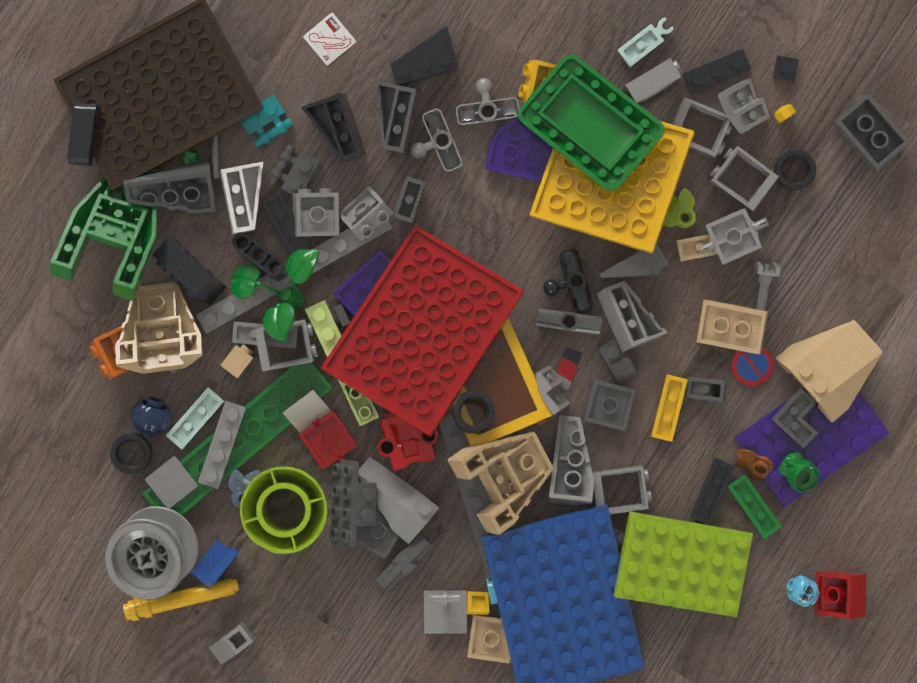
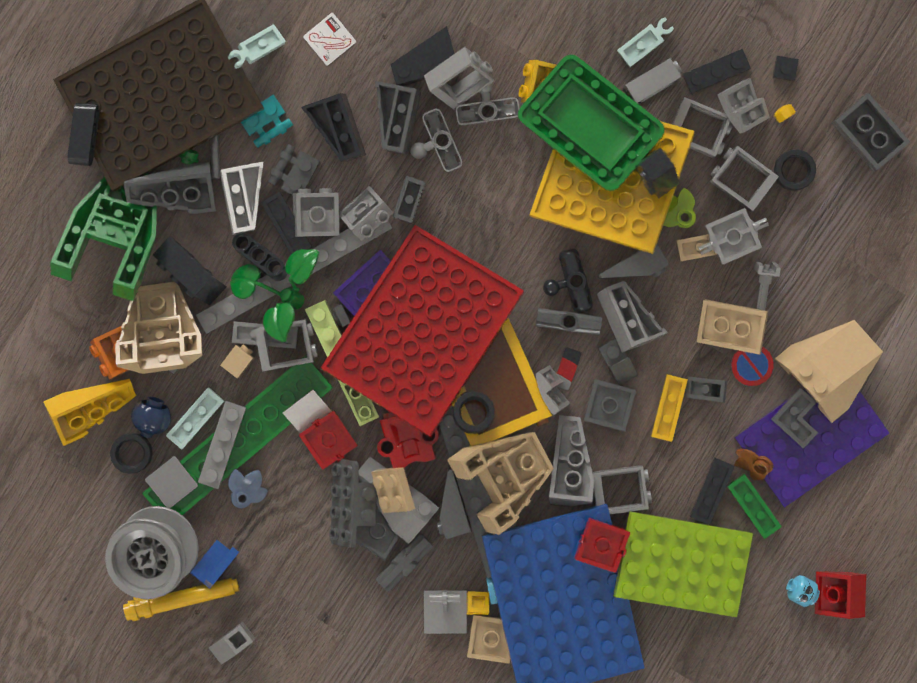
lime cone [240,466,327,554] -> none
dark purple plate [485,117,553,183] -> none
green hair [779,452,819,492] -> none
none -> yellow wedge [44,379,136,446]
none -> light aqua plate [228,24,286,68]
none -> tan plate [371,467,415,513]
none -> light grey window [424,47,494,109]
none -> dark grey slope [437,467,471,539]
none -> red plate [574,518,631,573]
none -> black wedge [635,148,680,199]

